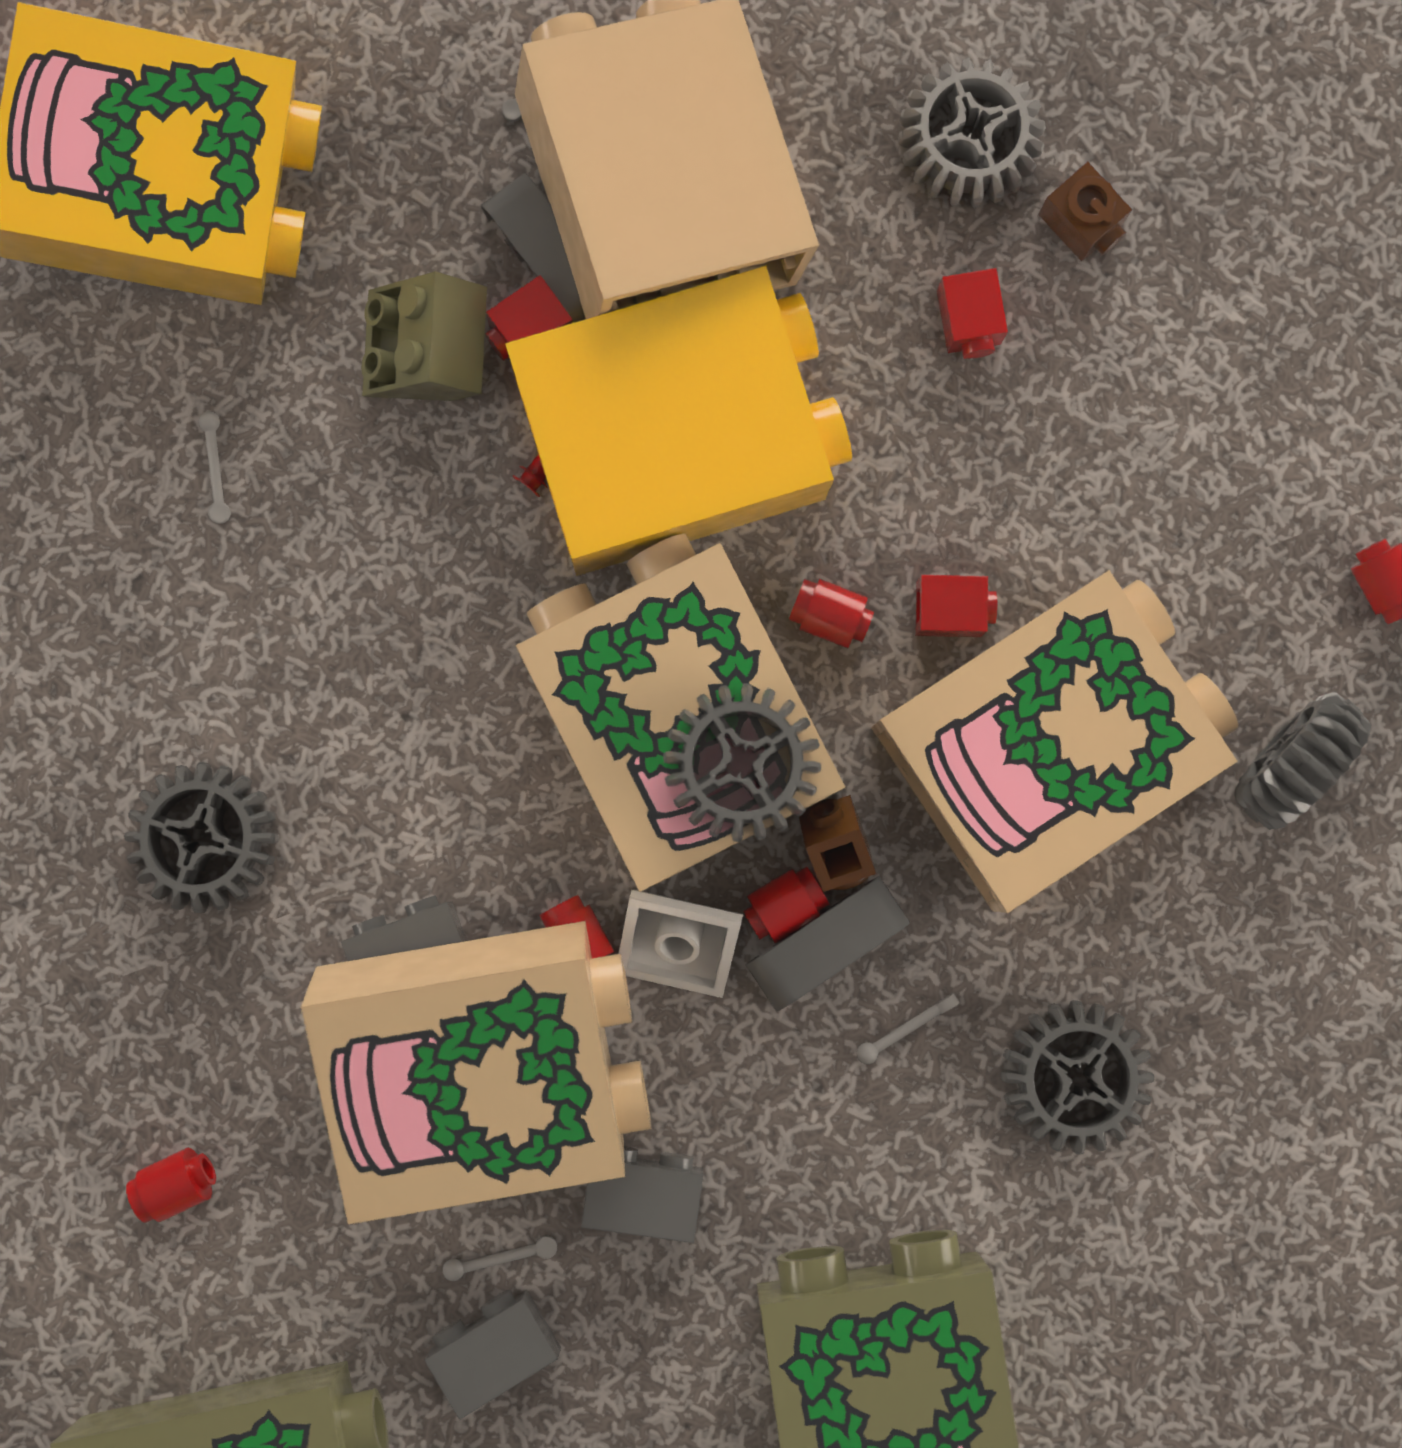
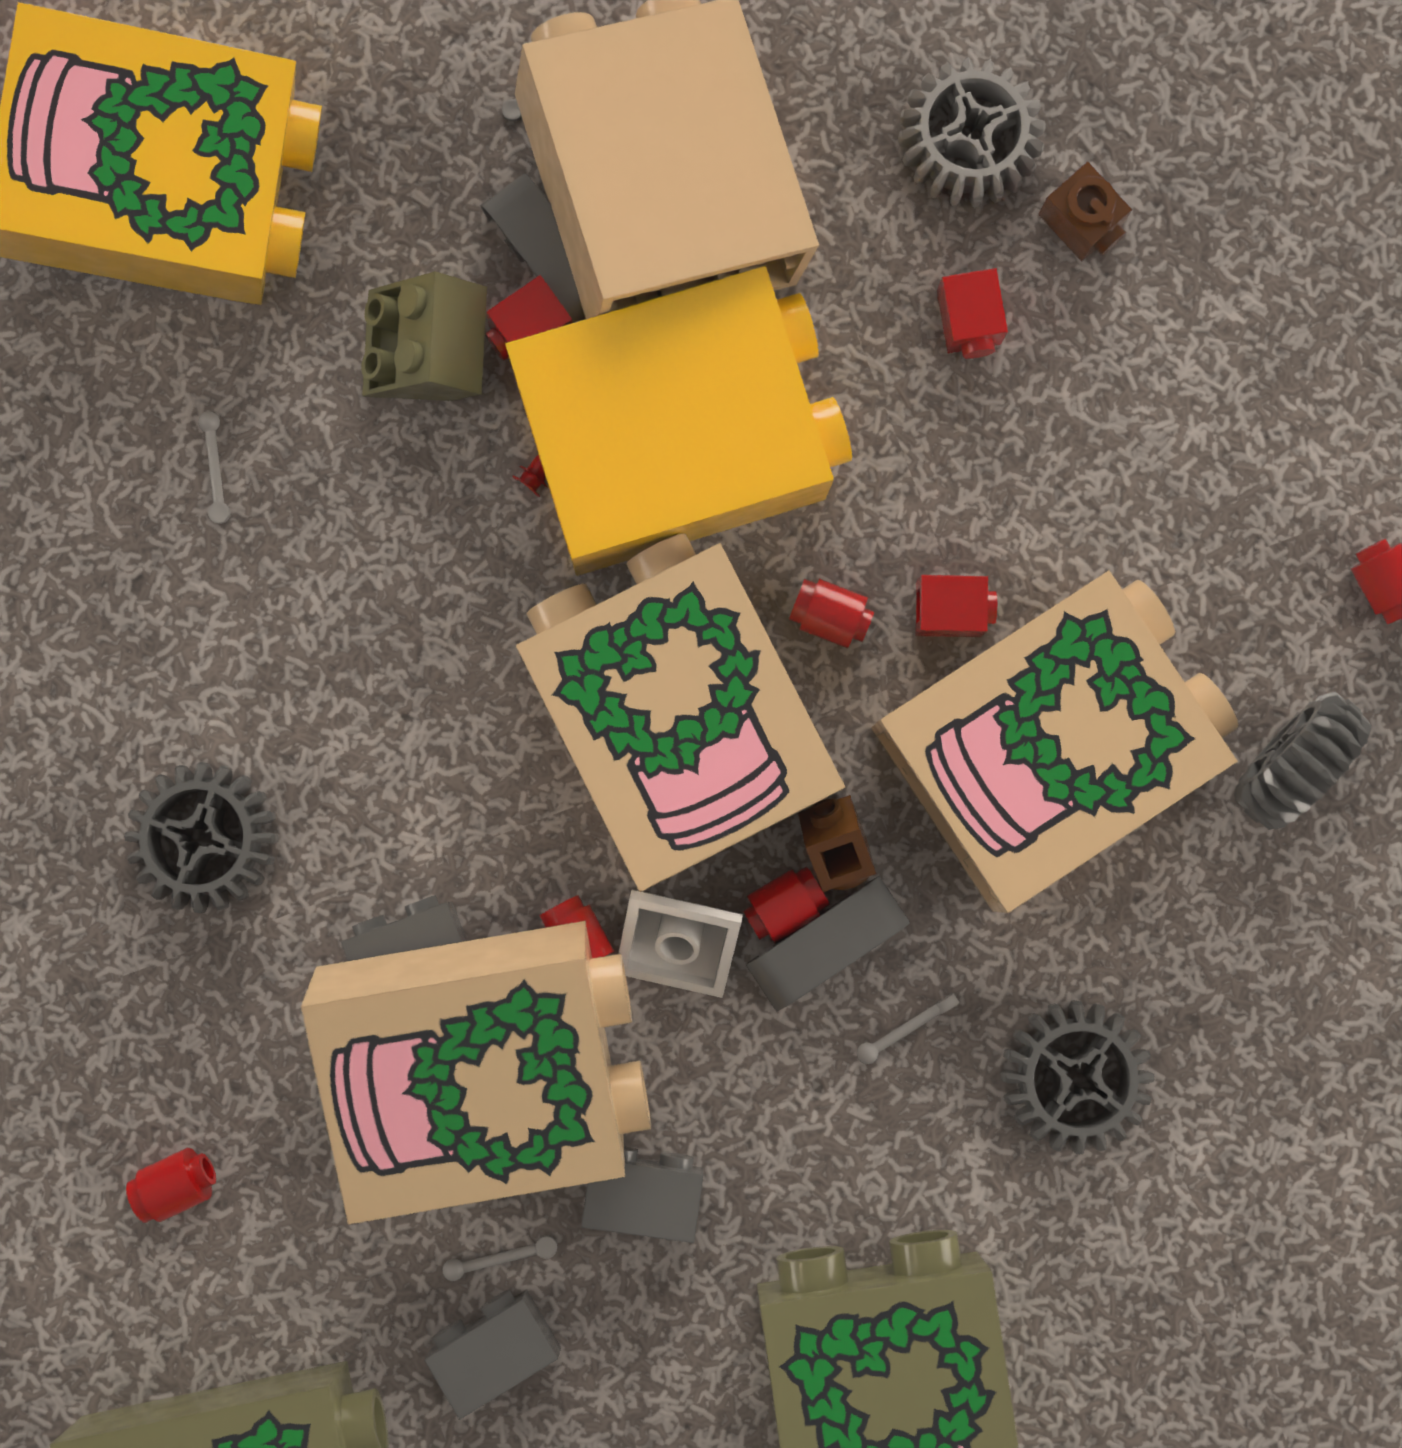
dark grey gear [663,683,821,842] -> none

